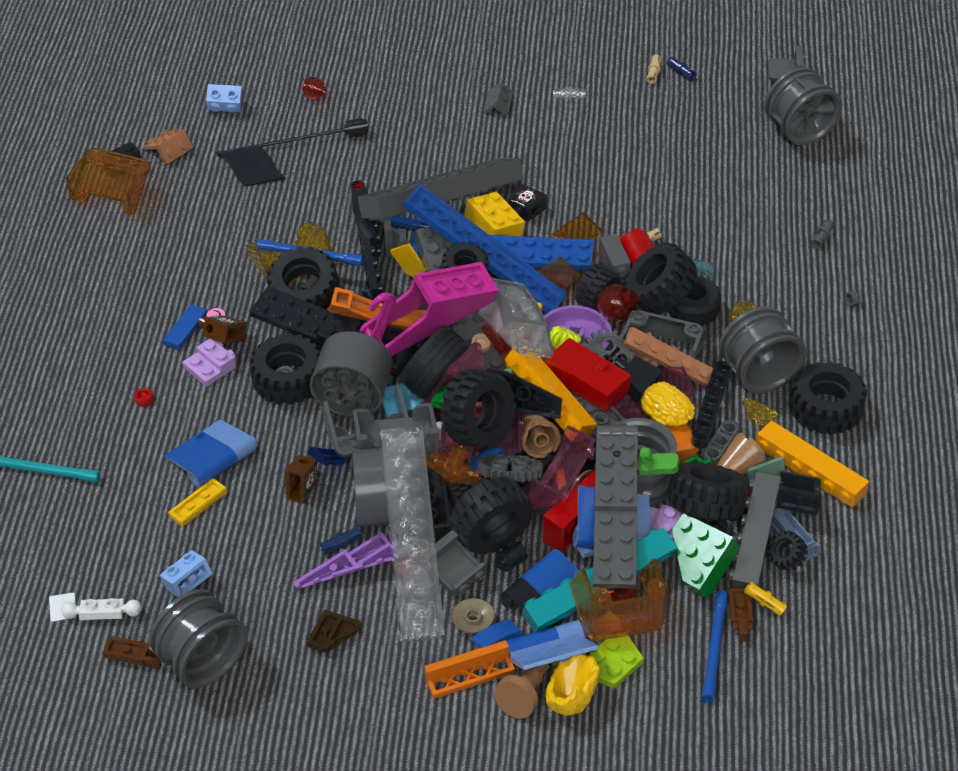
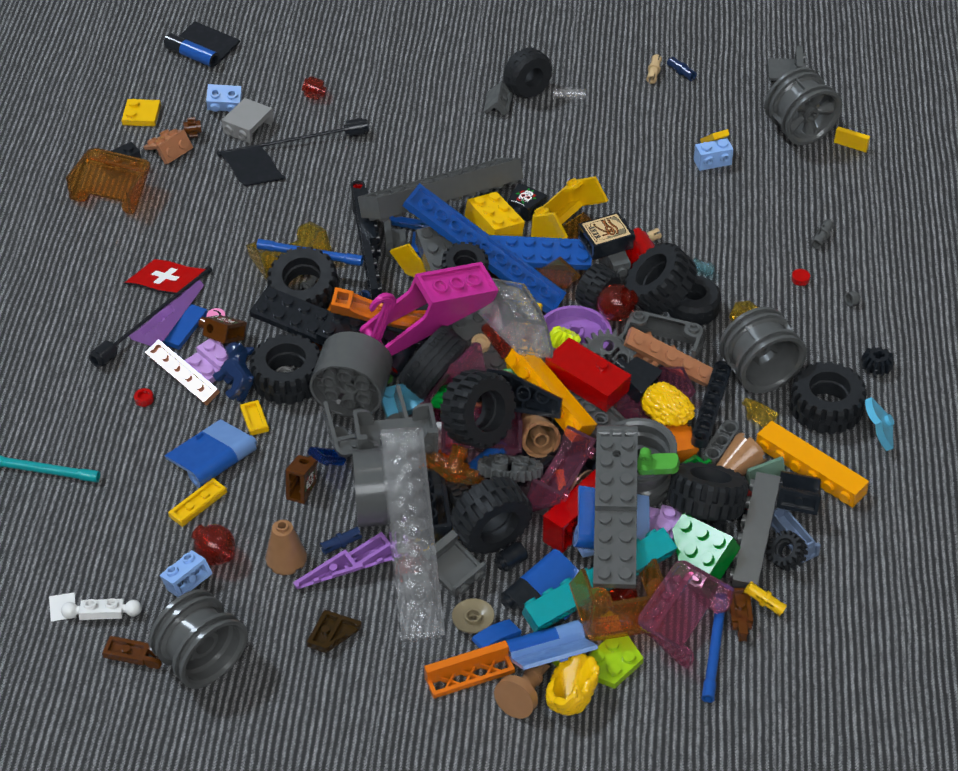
none -> flag [89,259,212,367]
none -> yellow plate [122,99,161,126]
none -> medium lavender wedge [129,280,204,346]
none -> plate [145,339,220,406]
none -> black door [164,21,240,68]
none -> reddish brown gear [183,117,202,138]
none -> clear red brick [191,524,235,566]
none -> dark blue animal [213,342,255,402]
none -> light grey panel [222,98,274,143]
none -> yellow tile [240,400,269,436]
none -> medium nougat cone [265,520,307,575]
none -> black tyre [503,47,552,98]
none -> yellow windscreen [531,176,609,239]
none -> brick [578,212,635,260]
none -> clear pink windscreen [638,560,735,670]
none -> light blue brick [694,138,733,171]
none -> yellow tile [700,129,729,143]
none -> red tile [791,269,810,286]
none -> yellow tile [834,126,870,152]
none -> black gear [861,345,894,377]
none -> medium azure plate [865,397,894,451]

